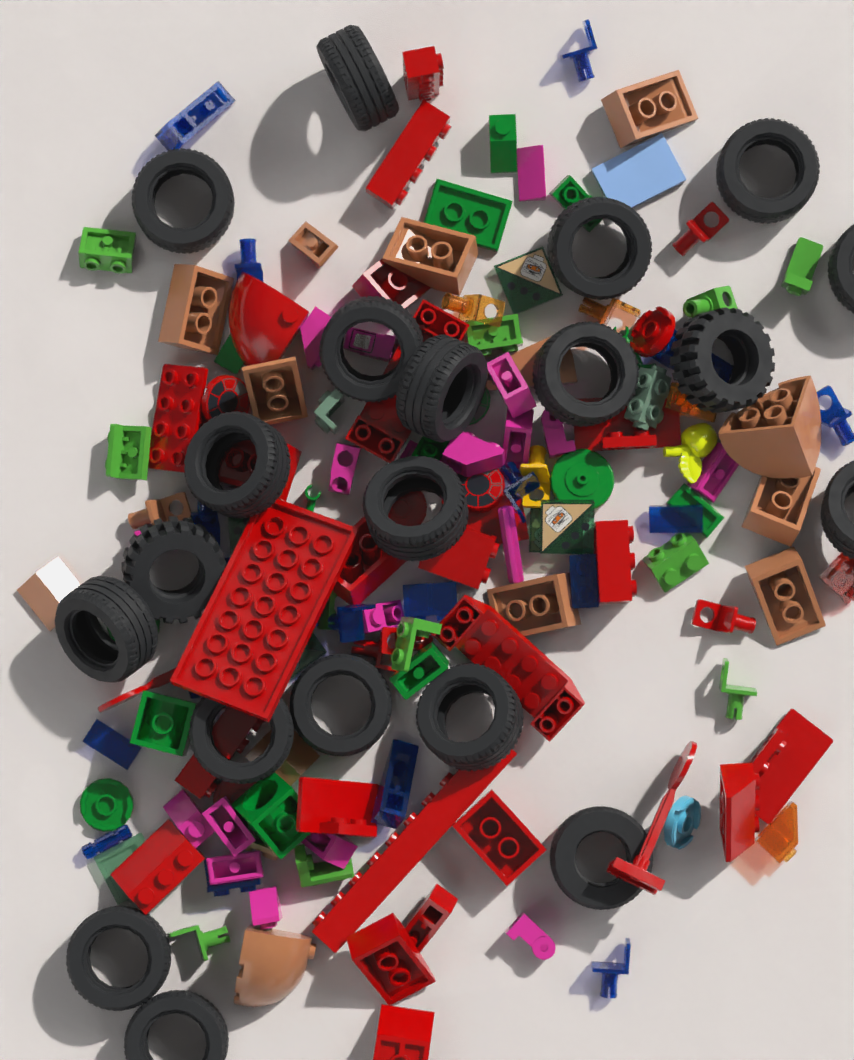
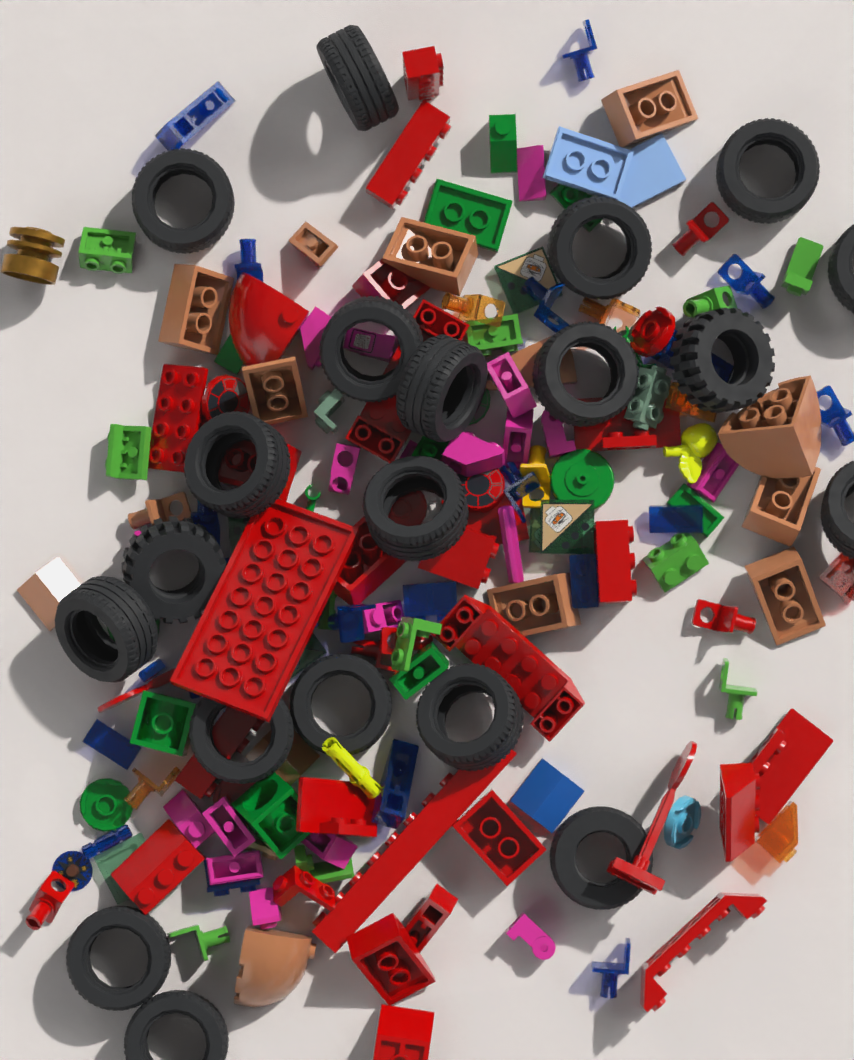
none -> pearl gold wheel [1,227,65,285]
none -> red bracket [25,871,75,930]
none -> piece [52,851,93,891]
none -> clear orange bracket [123,767,181,810]
none -> clear blue tile [138,659,170,683]
none -> red bracket [273,865,335,911]
none -> neon yellow pin [322,737,382,799]
none -> blue slope [510,758,584,833]
none -> clear blue bracket [522,276,569,333]
none -> light blue tile [542,126,634,201]
none -> red slope [640,892,767,1012]
none -> clear blue bracket [717,254,775,309]

